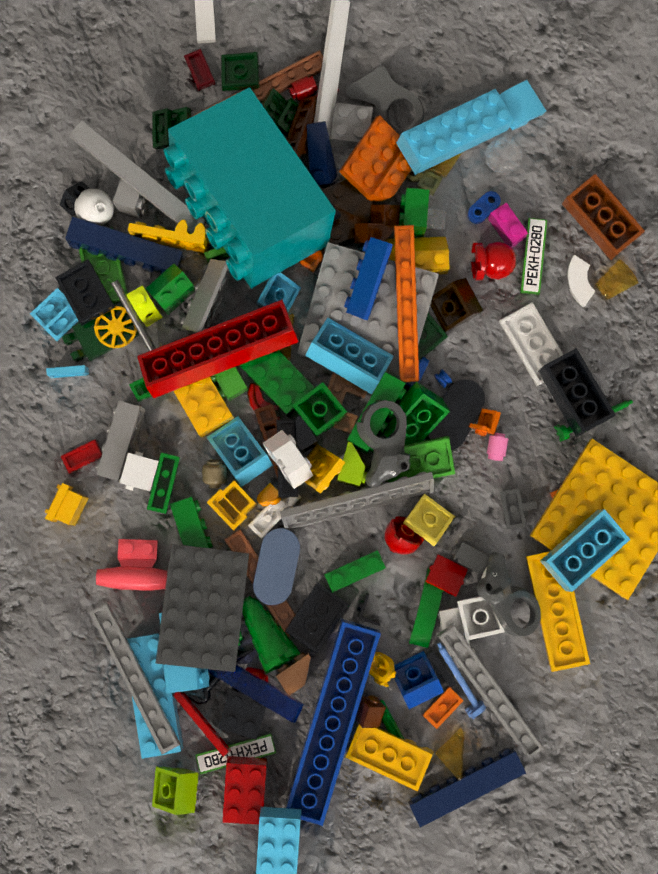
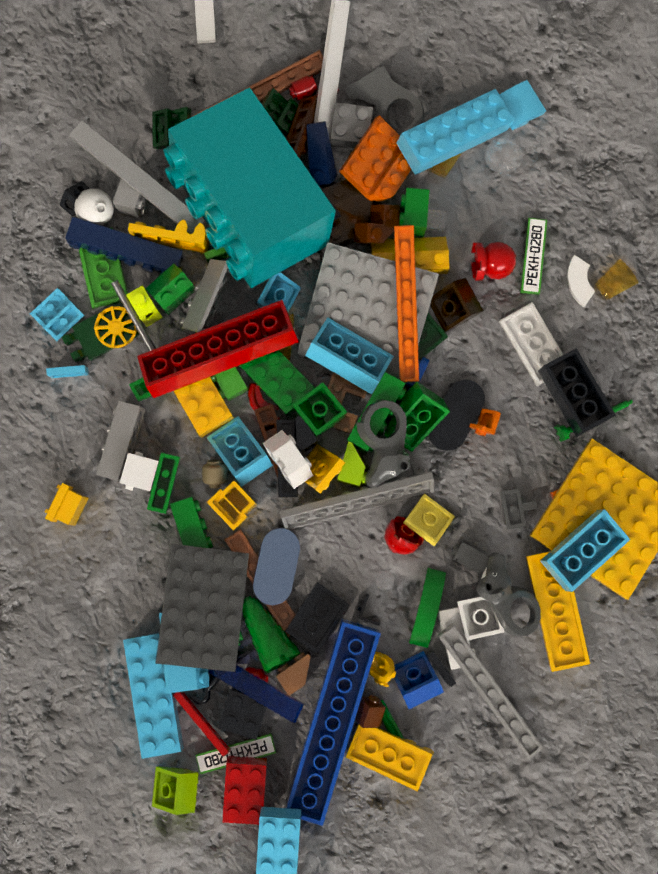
black tile [55,259,115,326] -> none
red tile [61,439,103,473] -> none
light grey tile [90,602,180,754] -> none
coral plate [96,539,167,591] -> none
dark red tile [184,49,216,91] -> none
dark green tile [221,52,259,91] -> none
white tile [248,494,302,539] -> none
light orange tile [257,483,281,506] -> none
orange tile [299,250,323,273] -> none
green brick [324,550,386,593] -> none
blue slope [344,237,393,321] -> none
bright green tile [373,436,455,483] -> none
olive plate [407,170,443,196] -> none
dark blue brick [408,748,526,828] -> none
orange plate [422,686,464,729] -> none
red piece [425,554,468,597] -> none
blue bush [434,369,452,388] -> none
clear yellow tile [435,728,465,781] -> none
medium blue piece [437,642,486,719] -> none
blue plate [468,191,501,224] -> none
bright pink brick [486,433,509,461] -> none
dark pink brick [488,203,528,247] -> none
dark orange brick [562,174,645,260] -> none

